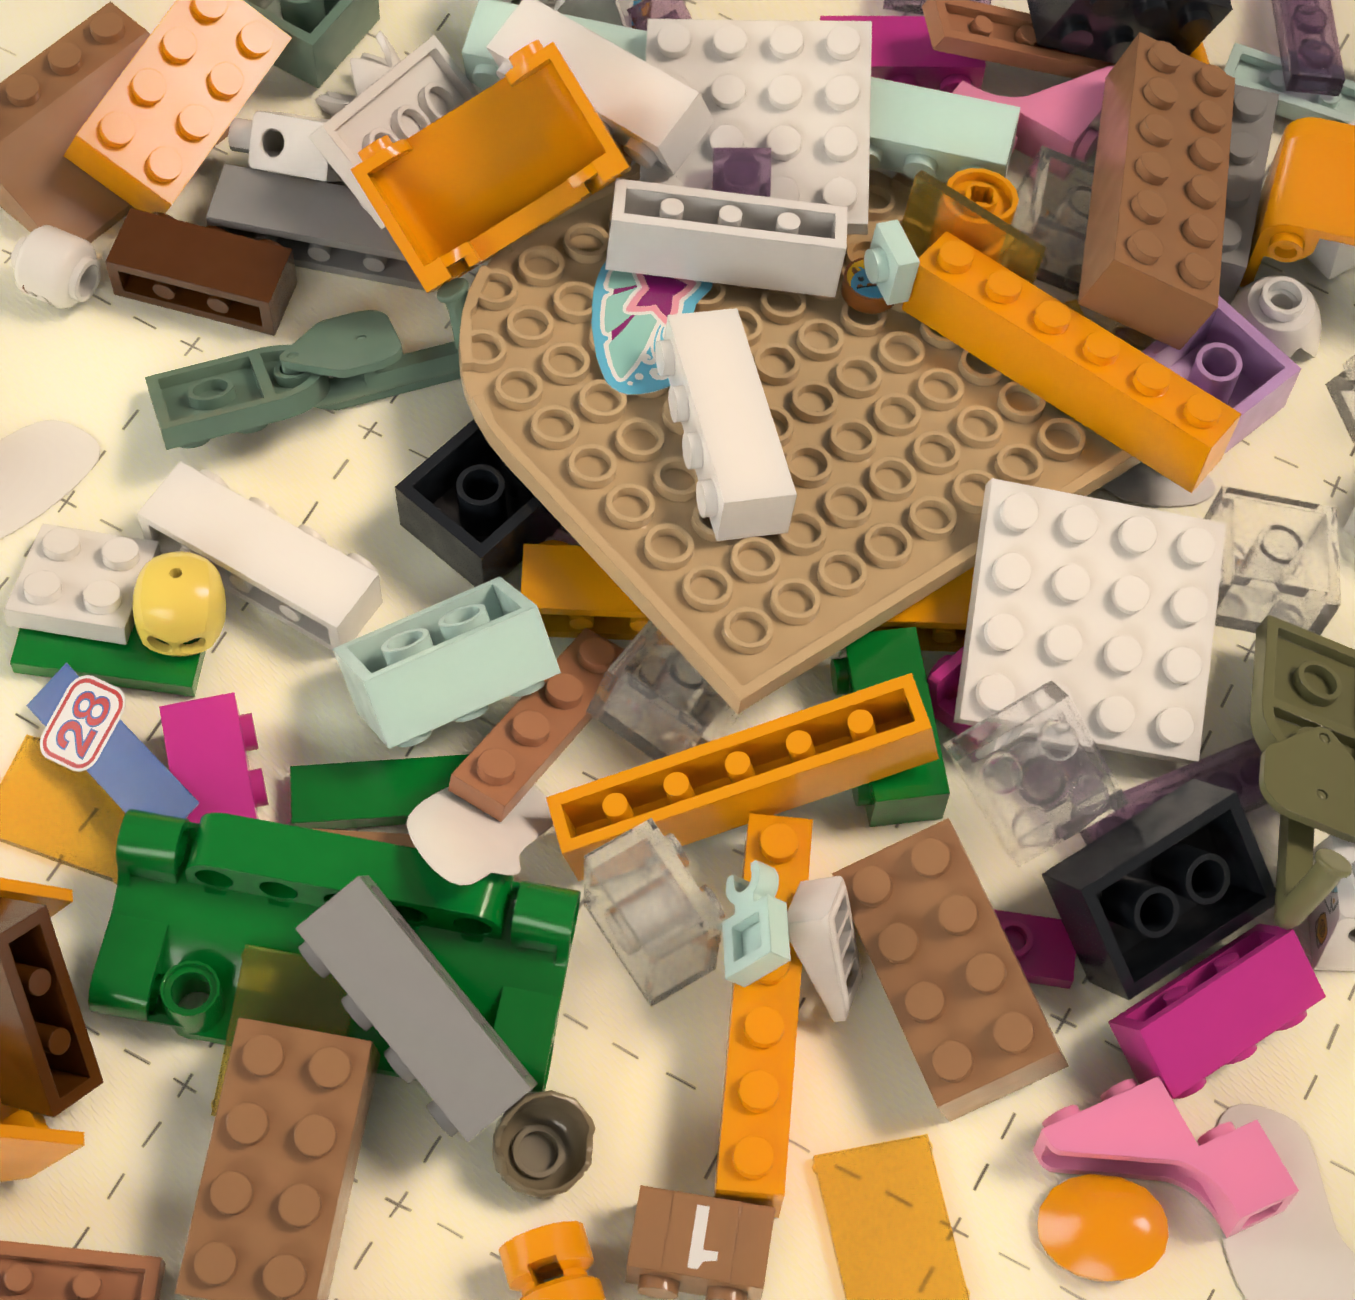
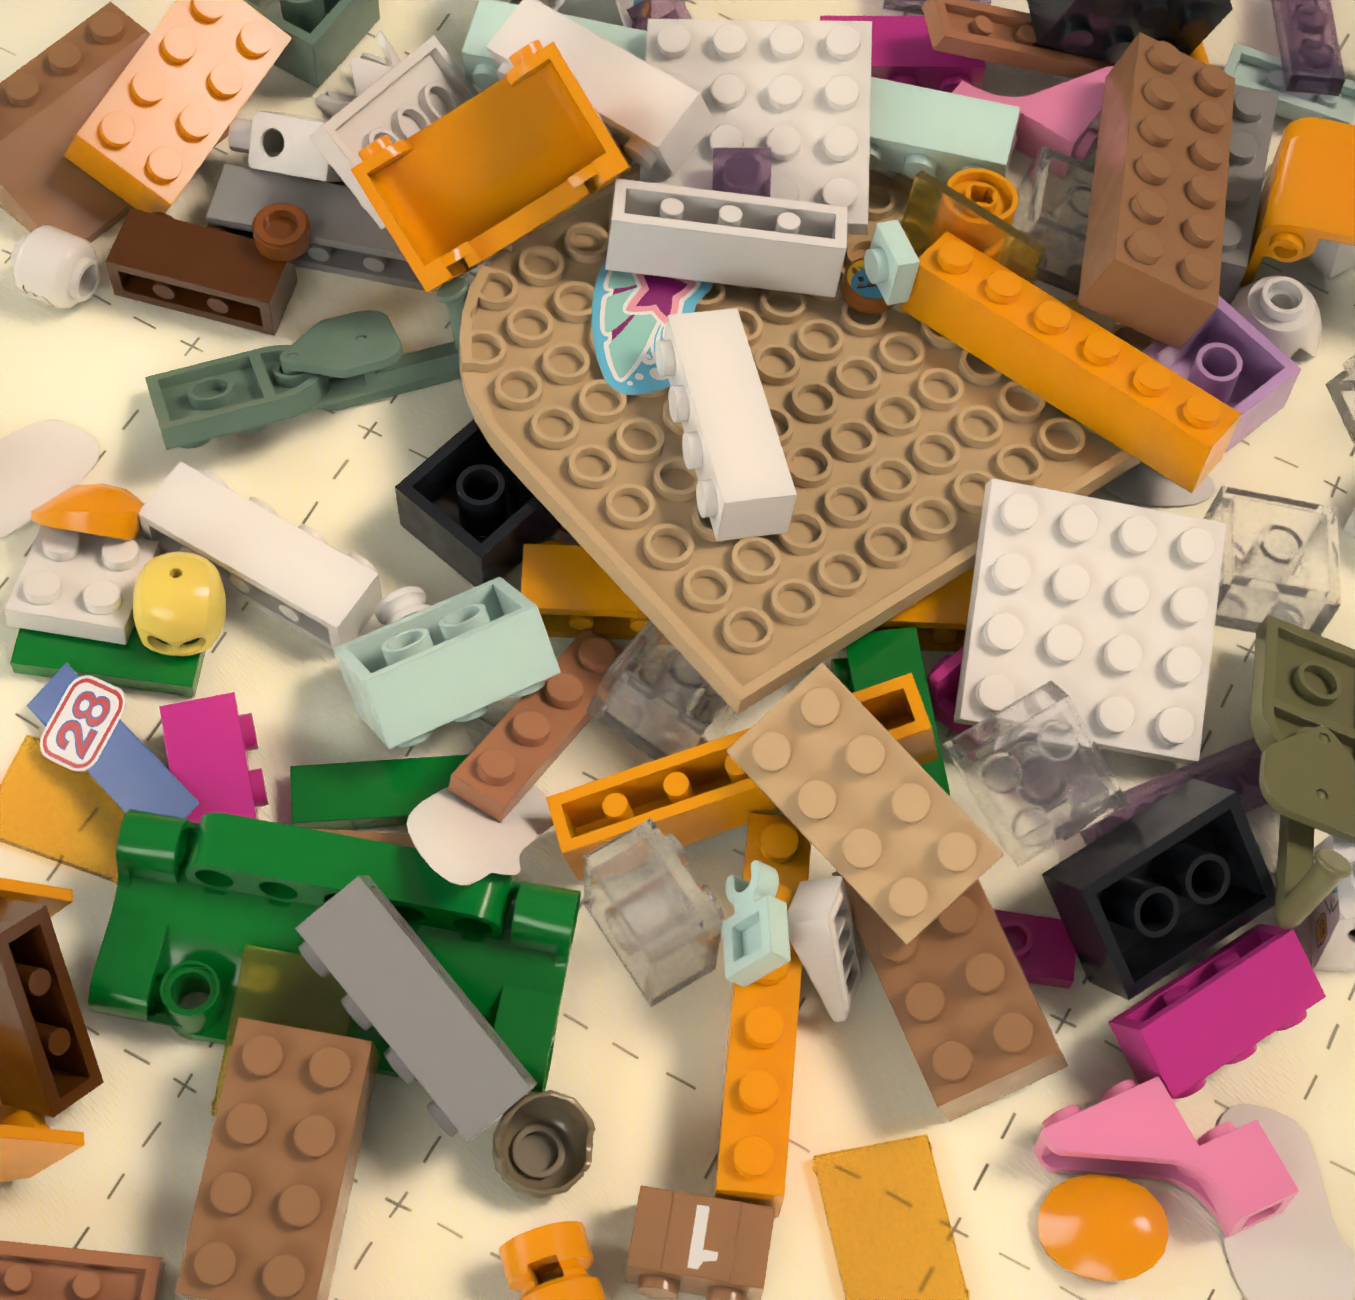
none -> light orange hat [31,483,144,540]
none -> dark orange tile [252,203,312,261]
none -> white bush [374,586,430,626]
none -> tan plate [726,662,1004,946]

